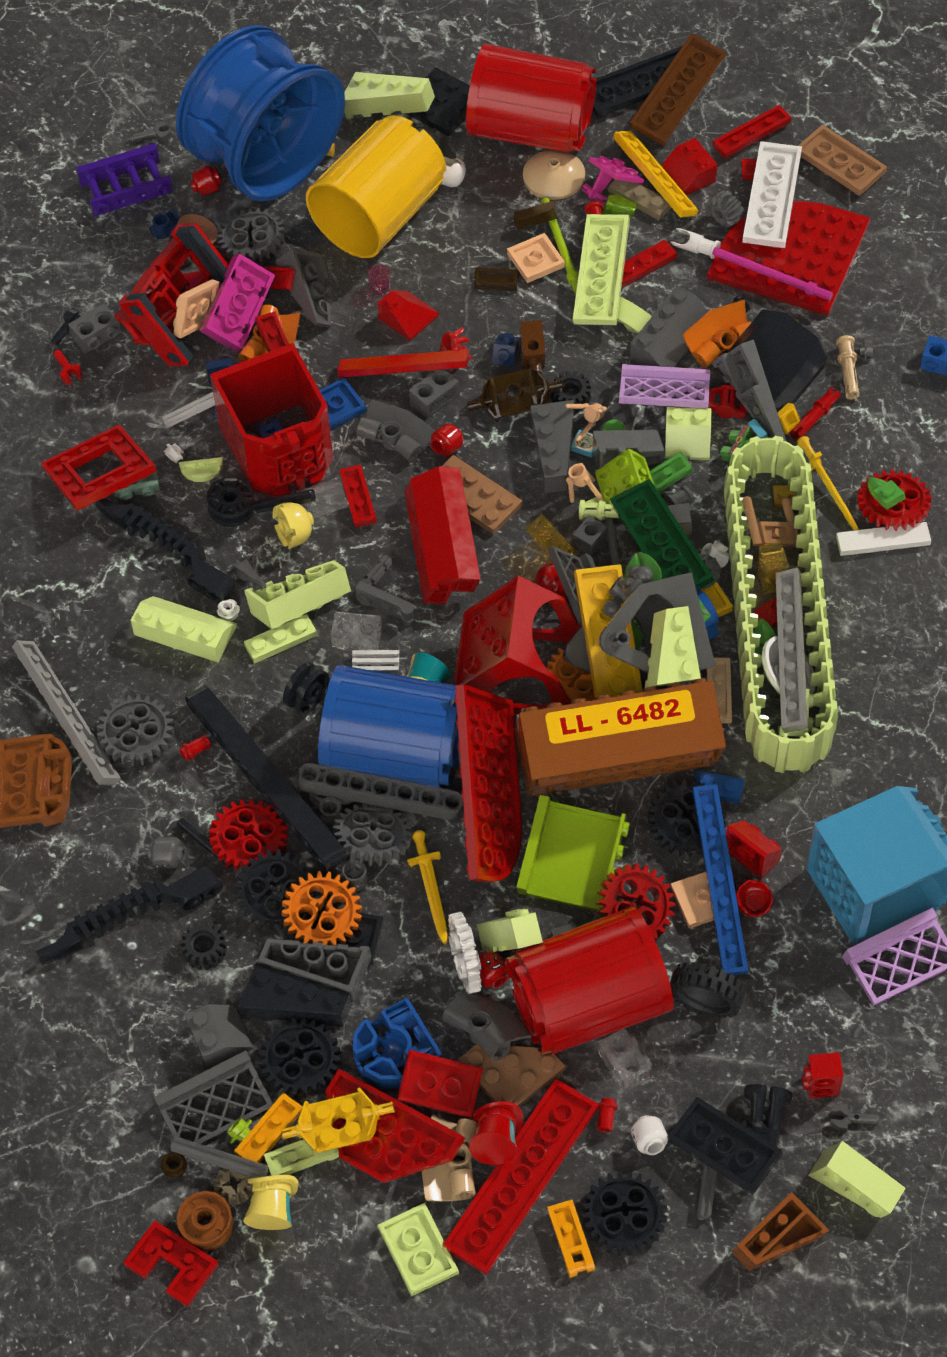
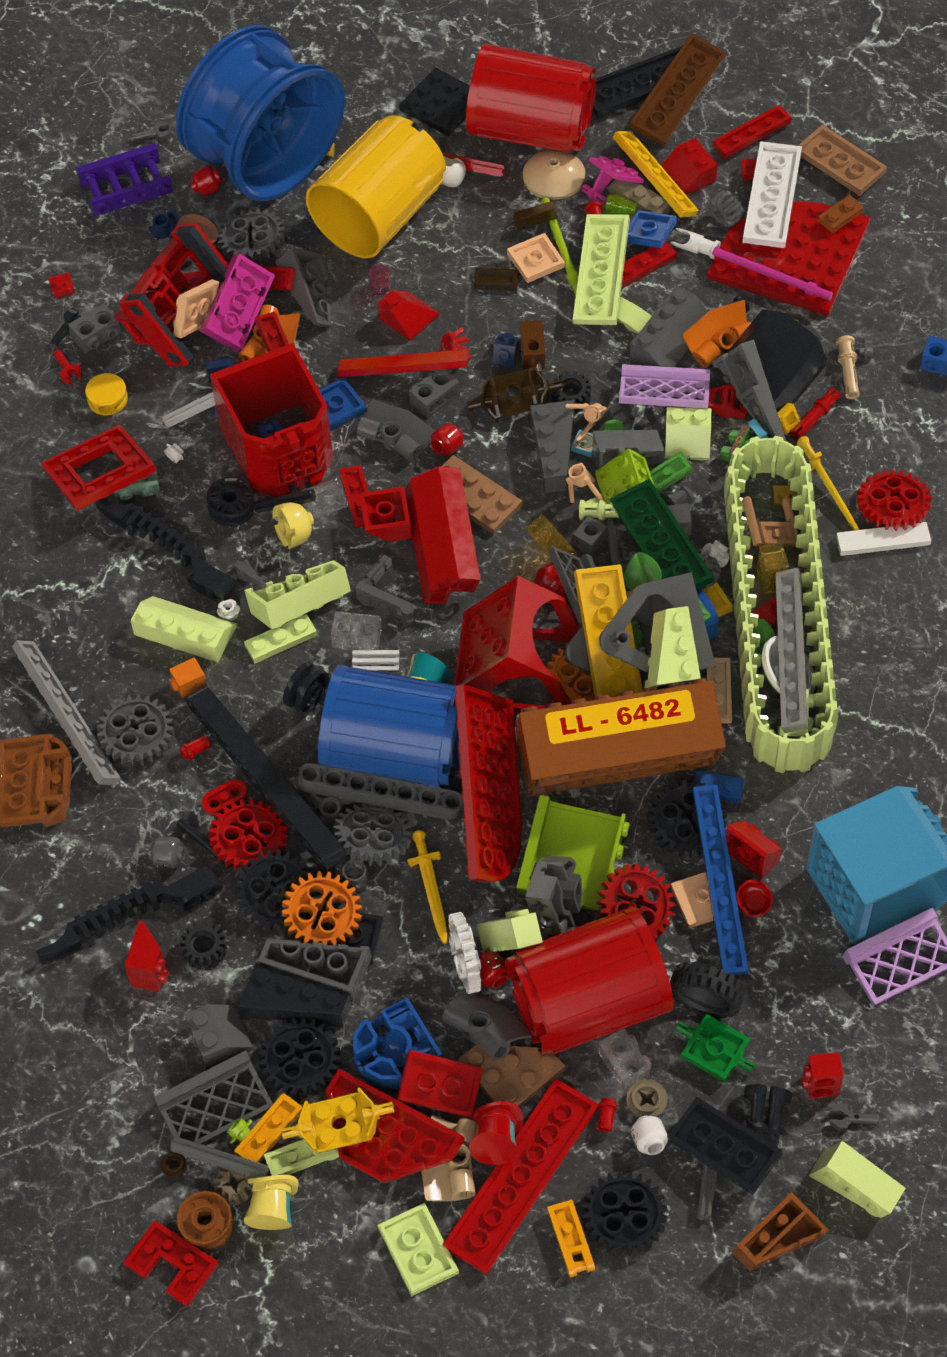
yellowish green tile [179,457,224,482] -> none
yellowish green wedge [344,72,435,119] -> none
dark grey piece [603,566,653,618] -> none
bright green plate [868,477,905,510] -> none
none -> red plate [48,272,75,299]
none -> yellow head [85,373,128,416]
none -> red slope [125,921,169,992]
none -> orange brick [168,657,207,698]
none -> red plate [202,779,248,816]
none -> red slope [359,487,412,542]
none -> red axle [442,152,505,177]
none -> dark grey connector [525,856,583,941]
none -> dark tan gear [626,1079,668,1117]
none -> blue tile [627,210,677,248]
none -> green plate [676,1014,756,1083]
none -> dark orange plate [818,194,864,234]

